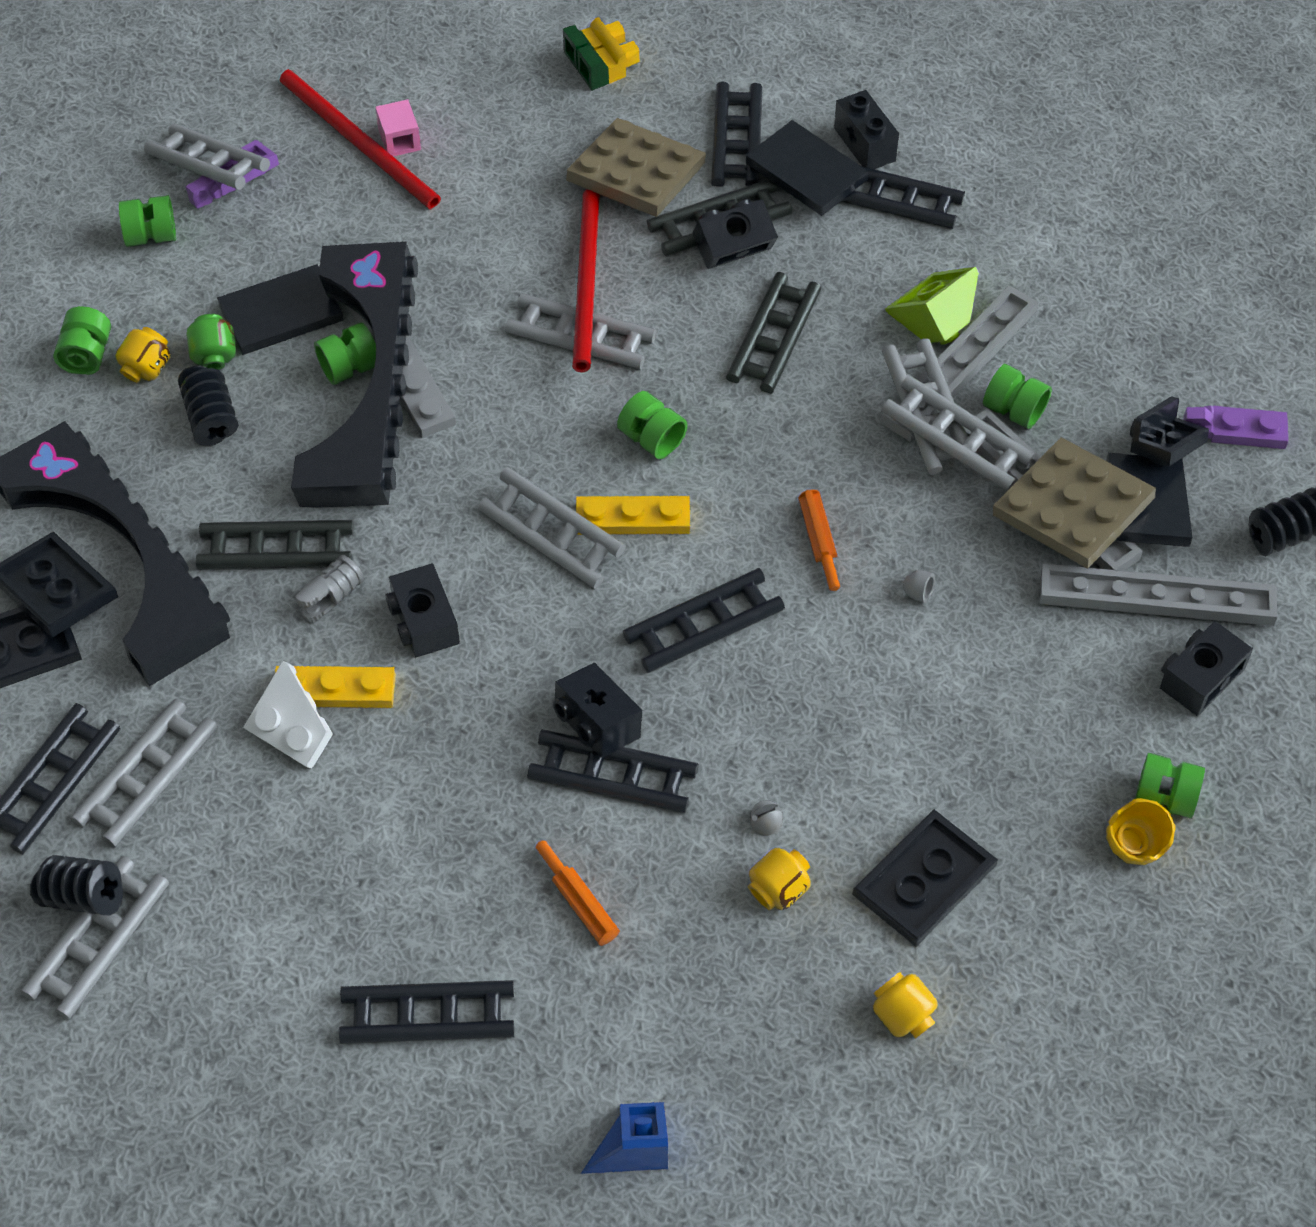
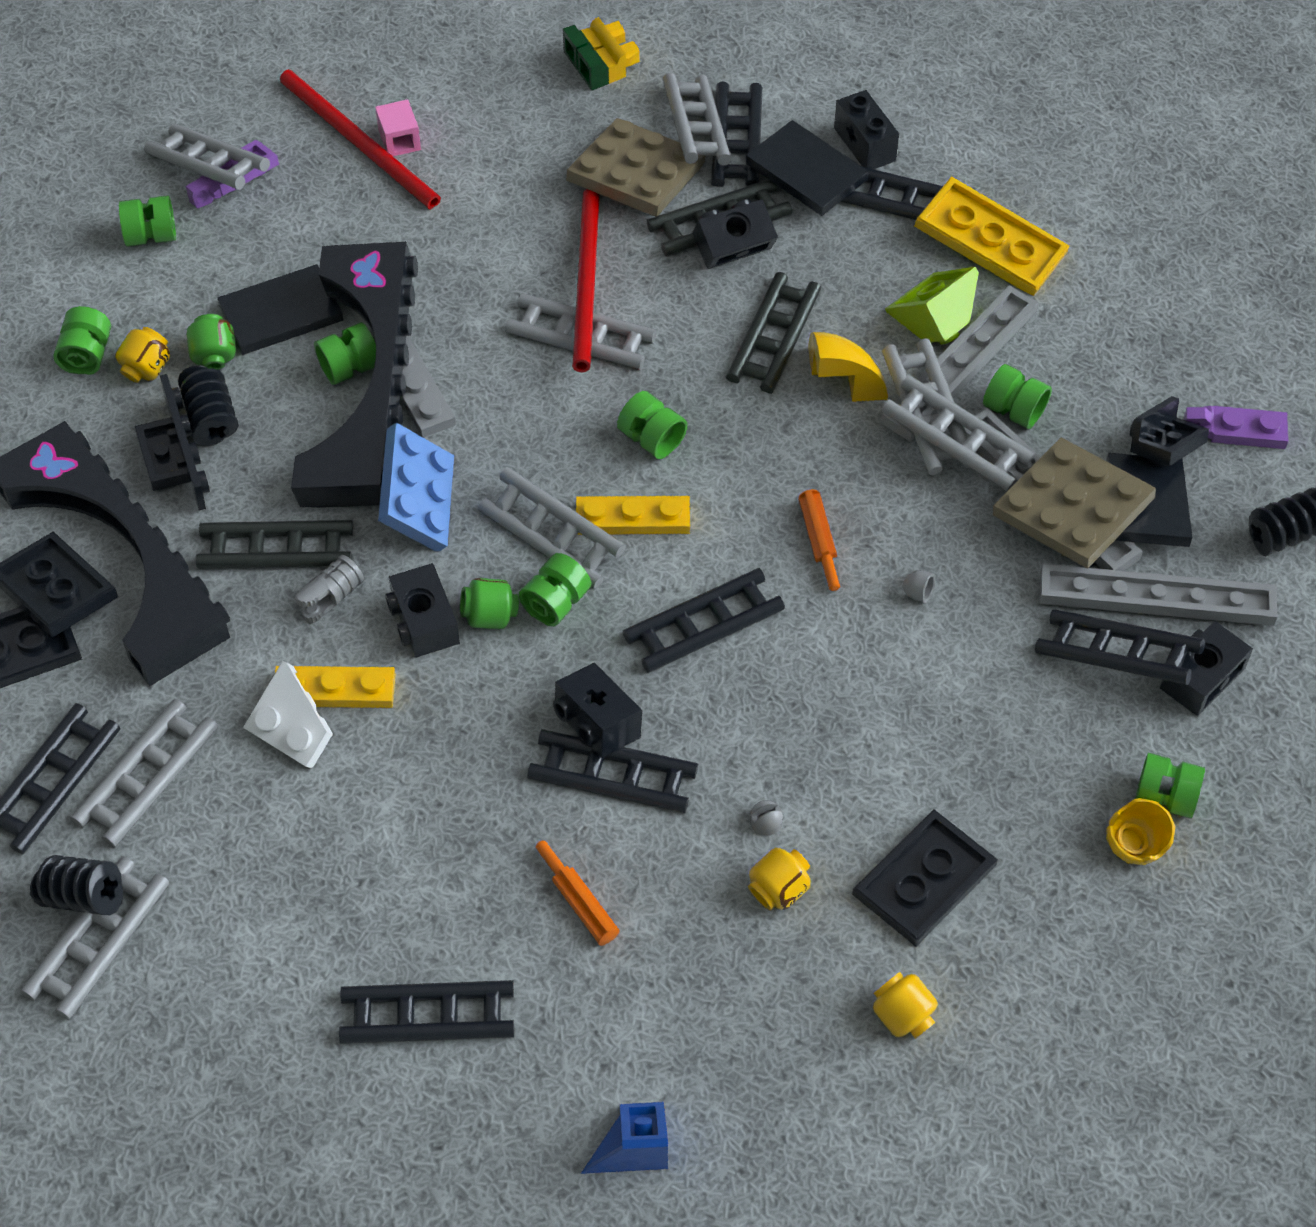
none -> black bracket [135,374,210,510]
none -> medium blue plate [378,423,454,551]
none -> bright green head [459,578,519,629]
none -> bright green wheel [518,553,592,627]
none -> light grey bar [663,73,731,165]
none -> yellow brick [808,332,888,402]
none -> yellow tile [914,176,1070,296]
none -> black bar [1035,609,1205,685]

